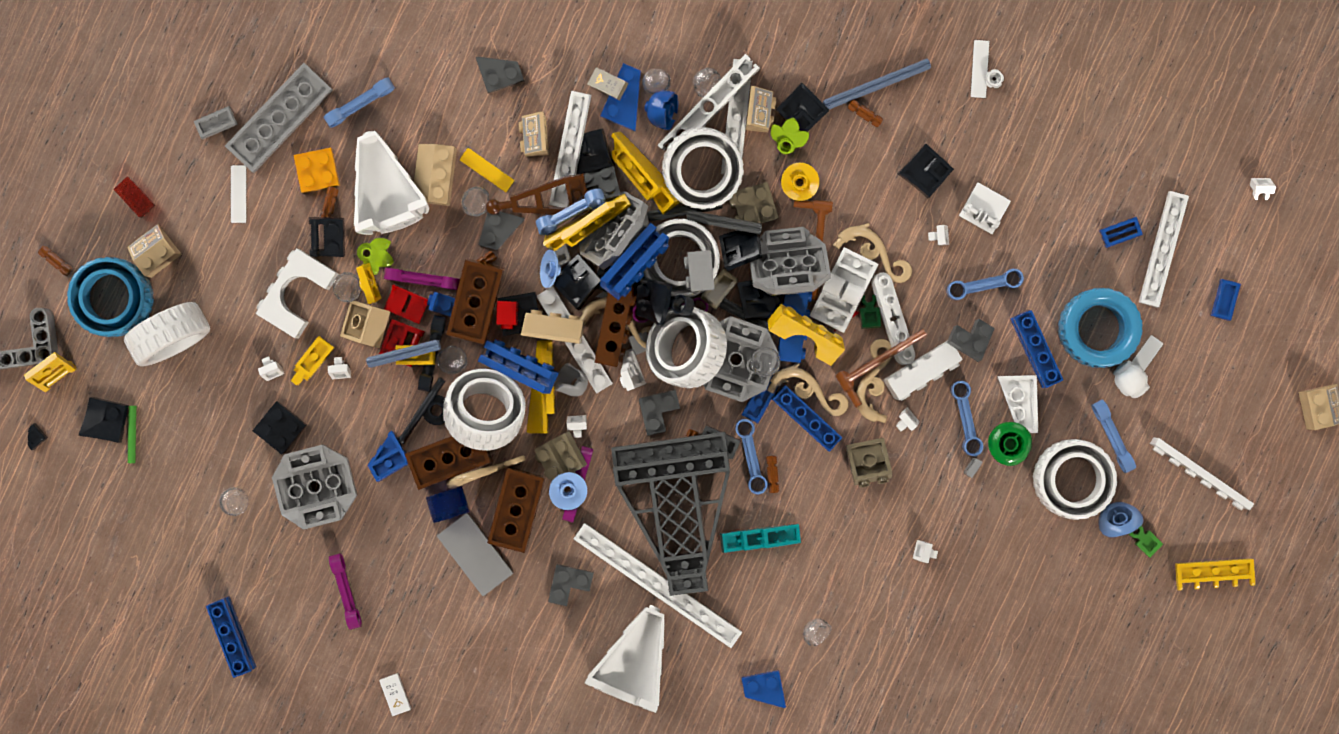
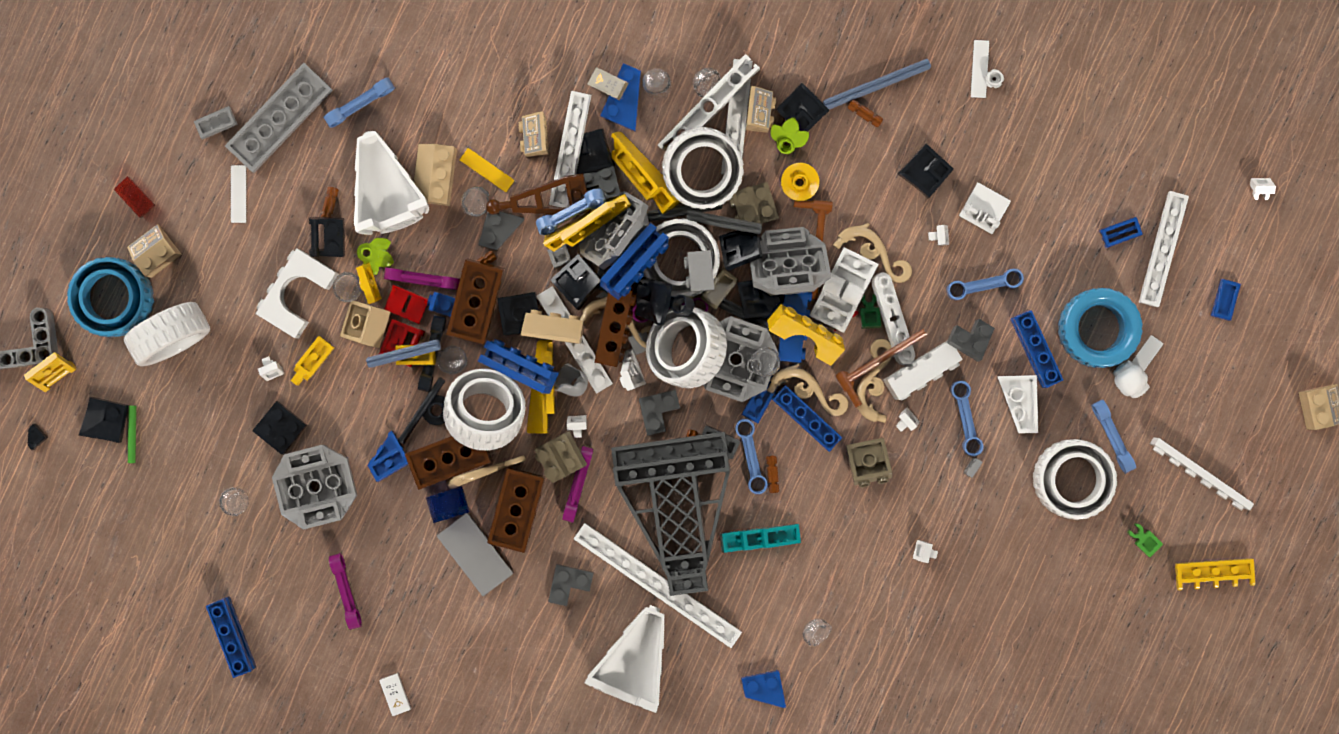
dark orange axle [38,246,73,276] -> none
light orange plate [294,147,340,193] -> none
white tile [328,357,351,380] -> none
dark grey wing [476,57,524,94] -> none
red brick [496,301,518,329] -> none
light blue dish [540,250,561,288] -> none
light blue dish [549,472,587,510] -> none
blue cylinder [645,91,679,130] -> none
green hat [988,422,1032,466] -> none
medium blue hat [1098,502,1144,537] -> none

